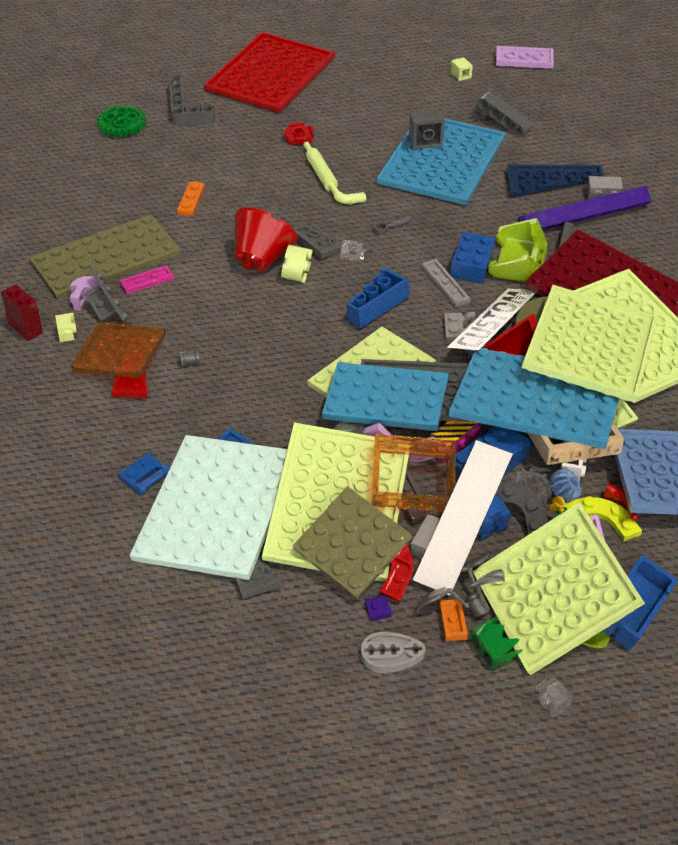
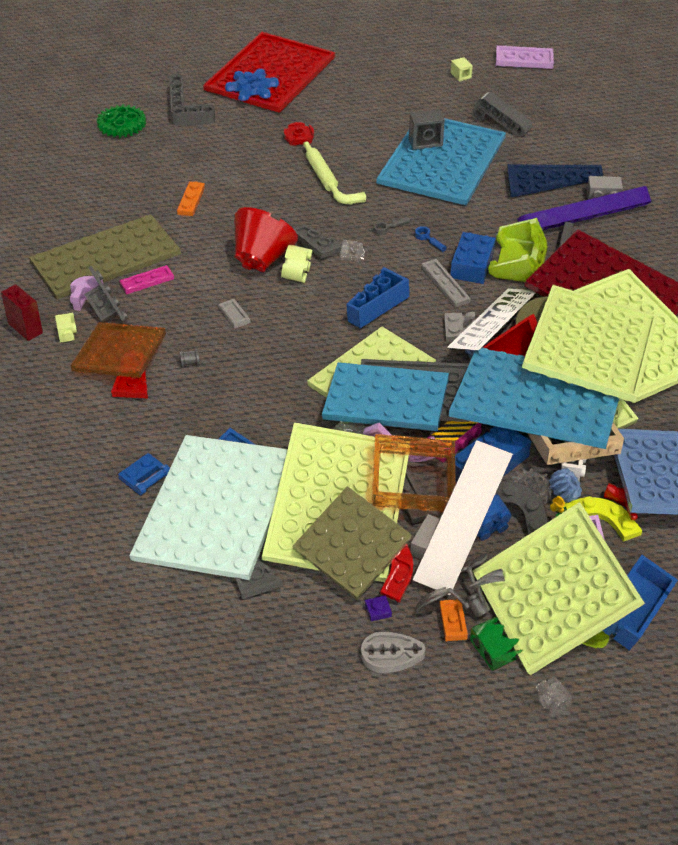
none -> light grey tile [219,299,250,329]
none -> blue plate [225,69,279,101]
none -> blue piece [415,226,447,252]

